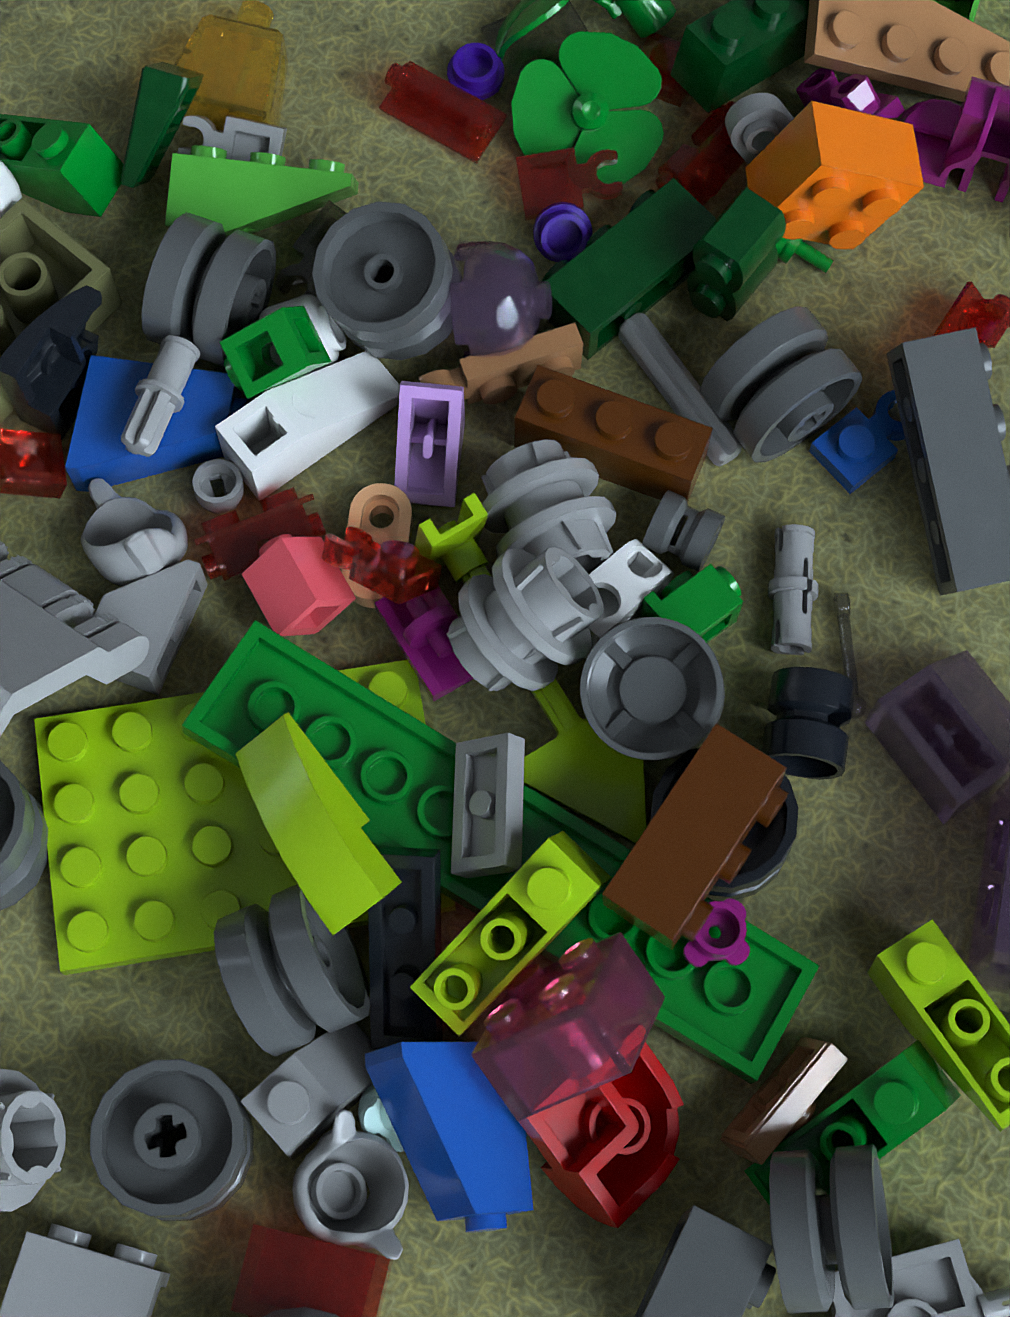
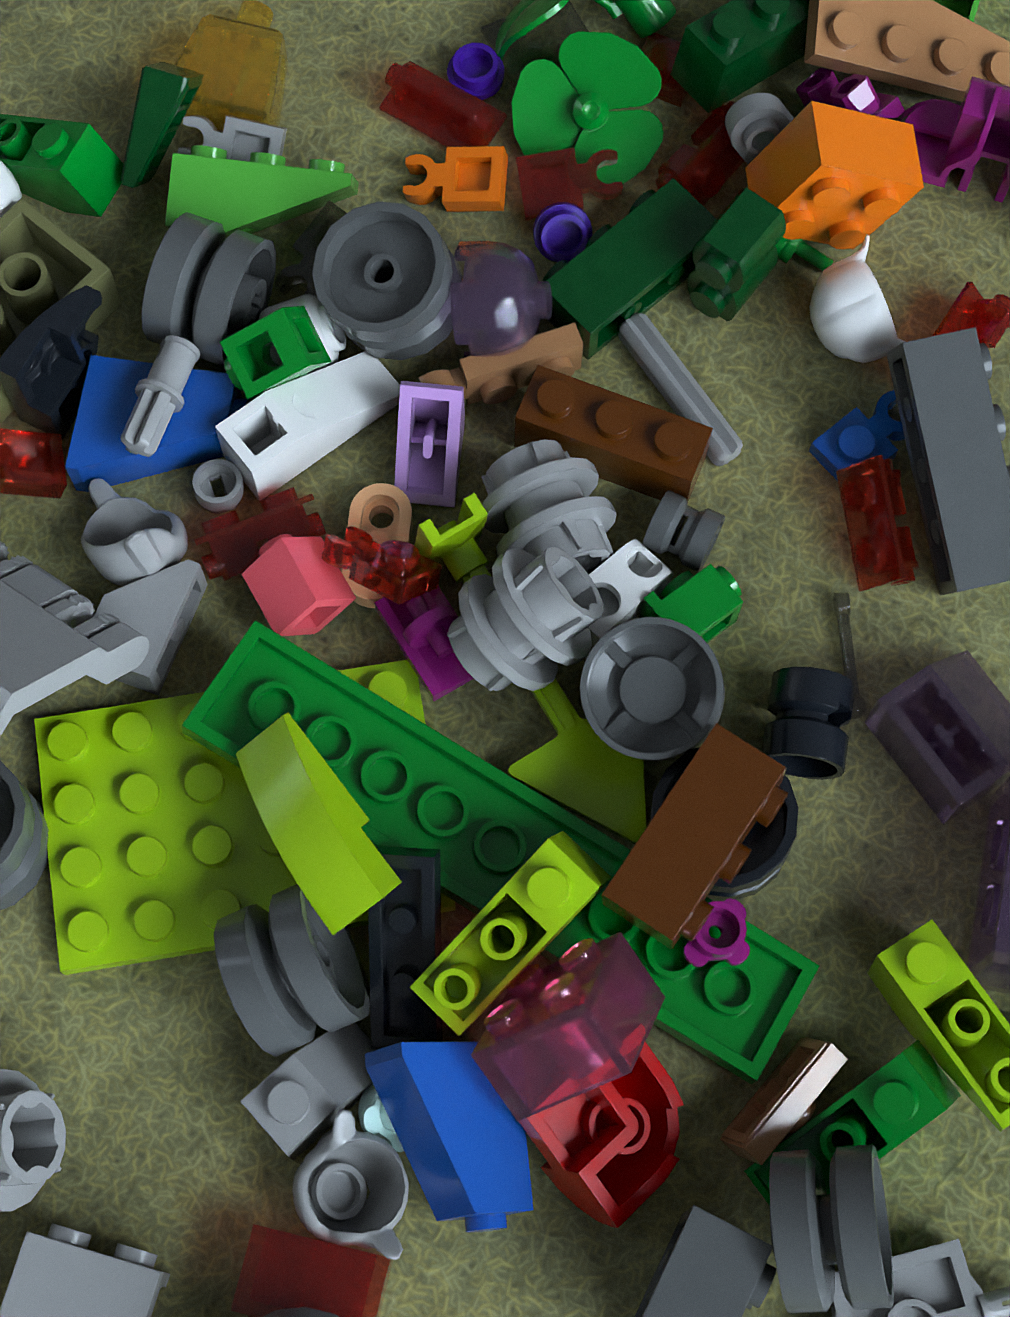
dark grey wheel [90,1059,254,1221] -> none
light grey plate [451,732,525,879] -> none
dark grey wheel [700,306,863,463] -> none
light grey pin [768,524,819,655] -> none
none -> orange plate [402,146,508,212]
none -> white hair [809,234,906,363]
none -> clear red hinge [836,455,919,592]

